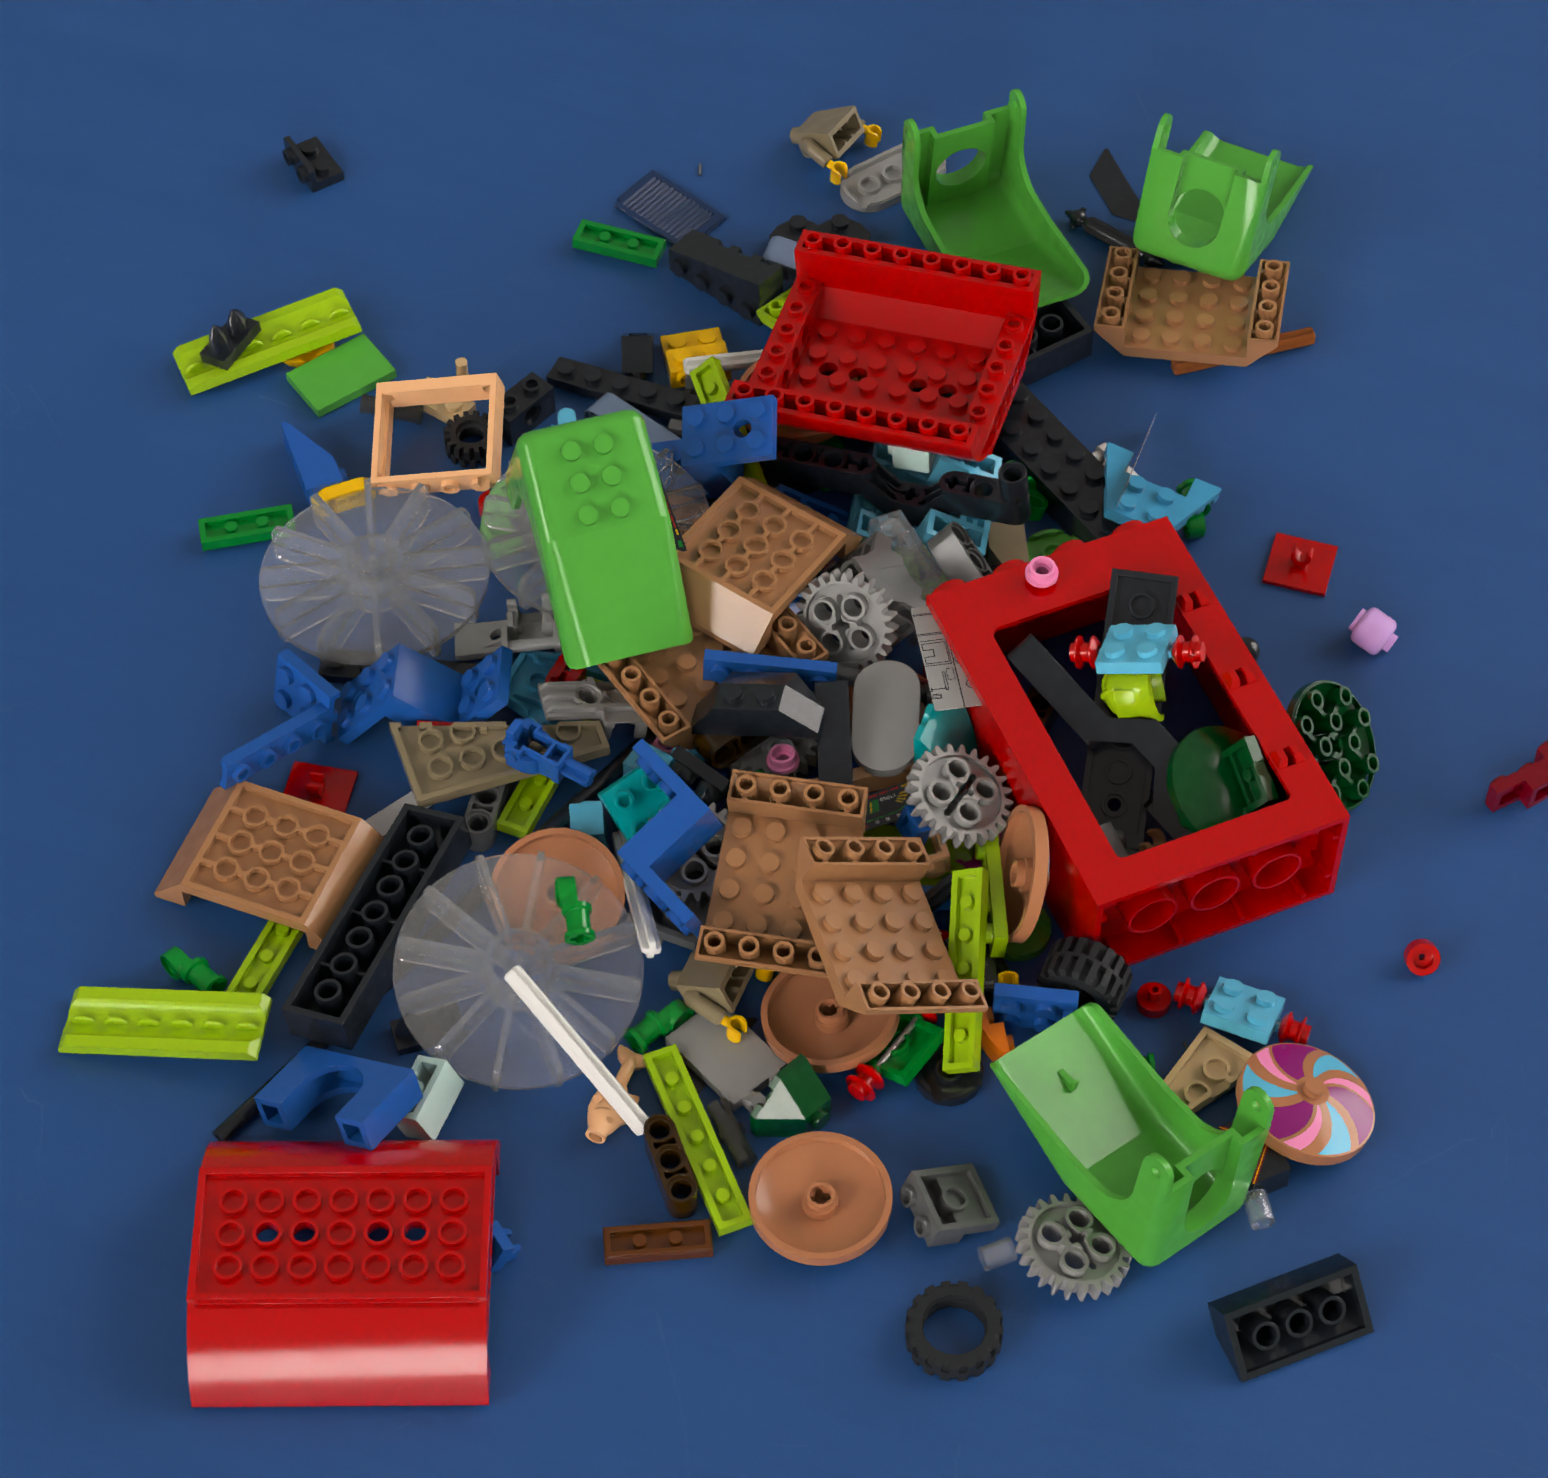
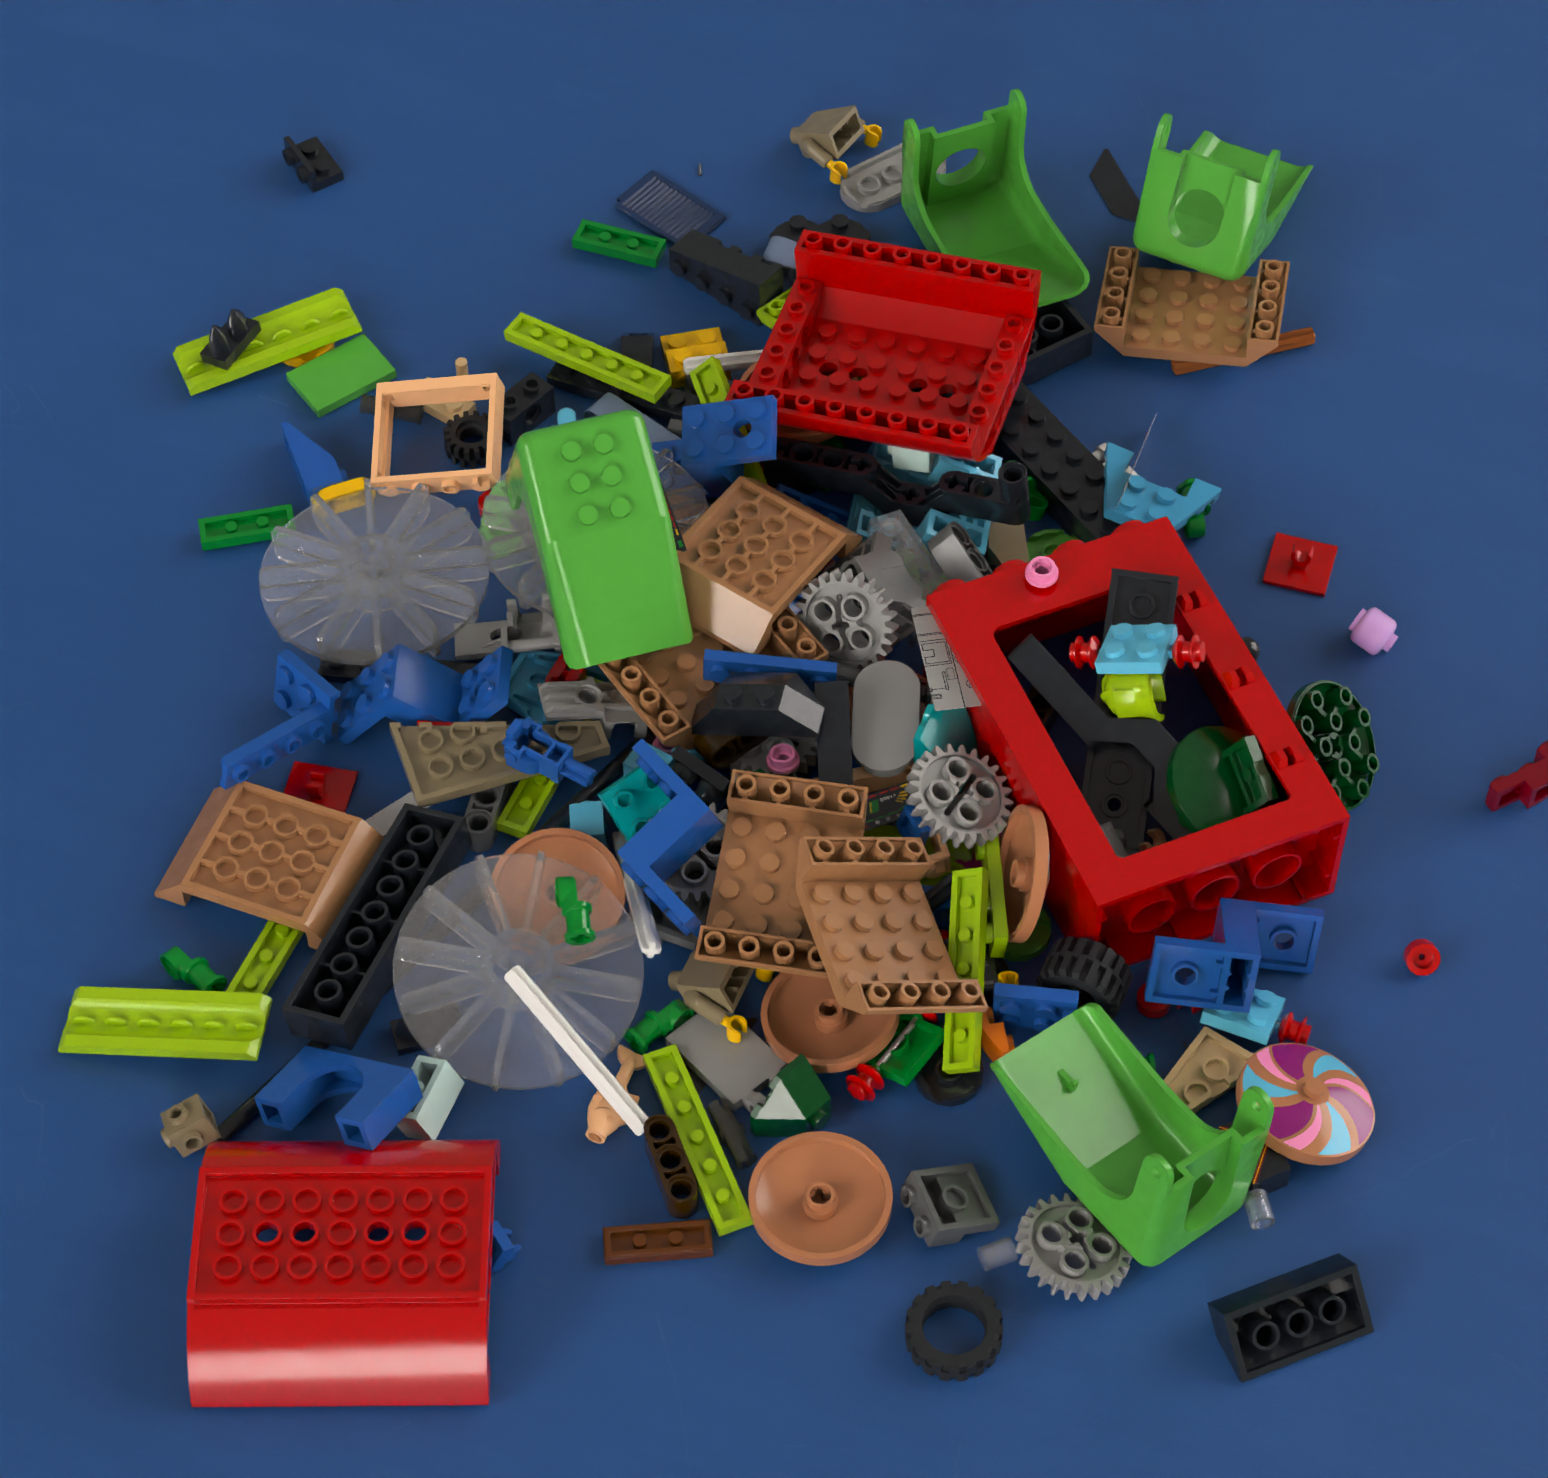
black wheel [1065,207,1165,268] -> none
none -> dark tan brick [160,1093,221,1158]
none -> lime plate [503,312,672,404]
none -> blue bracket [1144,897,1324,1013]

